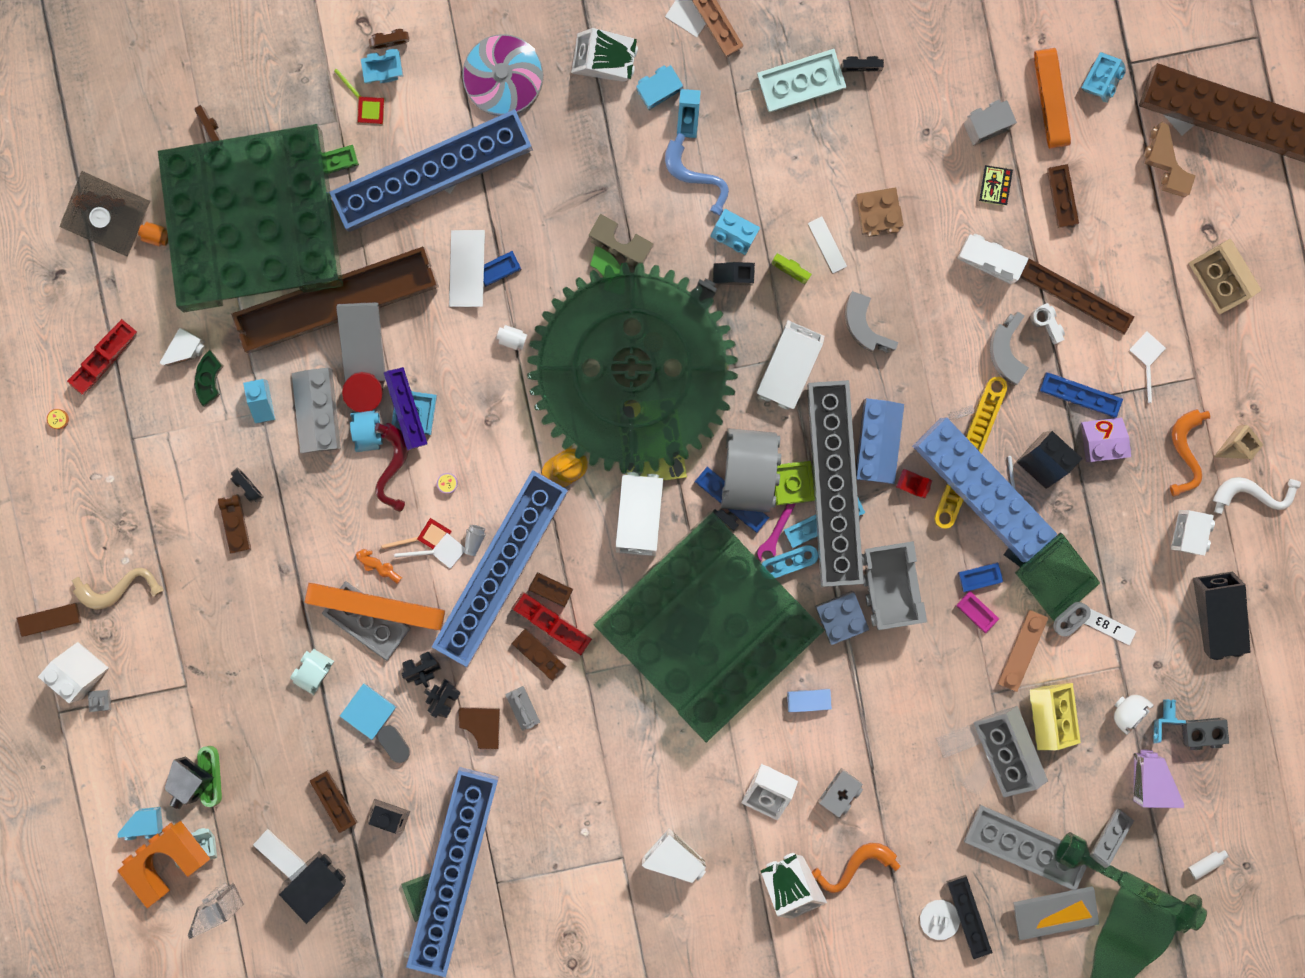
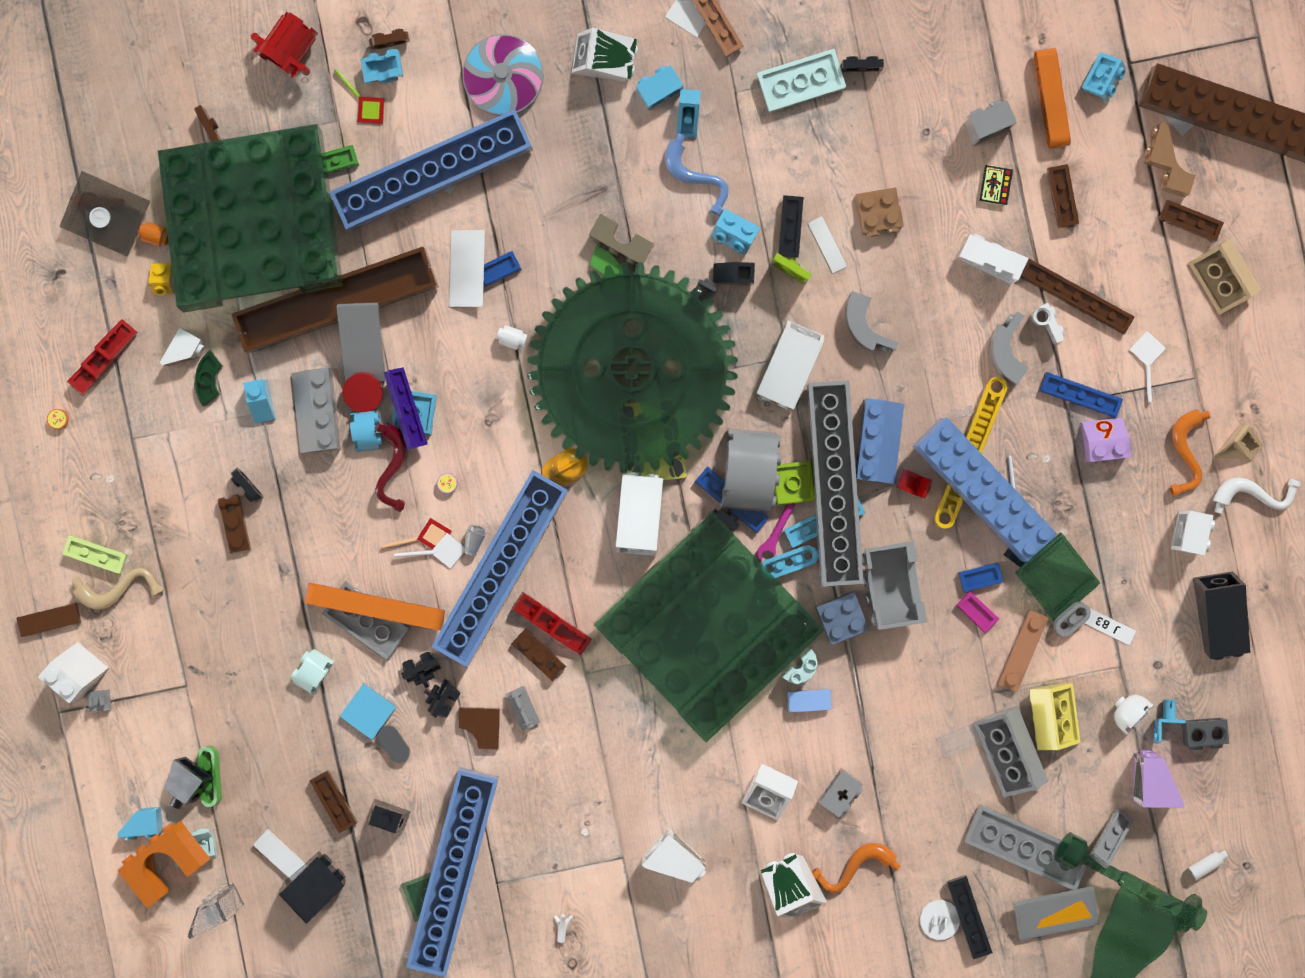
orange animal [356,549,402,584] -> none
reddish brown plate [529,572,573,607] -> none
black slope [1016,431,1083,489] -> none
none -> yellowish green plate [62,535,128,574]
none -> yellow bracket [149,263,173,296]
none -> red container [251,11,318,78]
none -> white bar [554,914,573,943]
none -> black plate [778,195,804,258]
none -> light aqua cylinder [781,647,818,684]
none -> reddish brown plate [1158,200,1224,242]

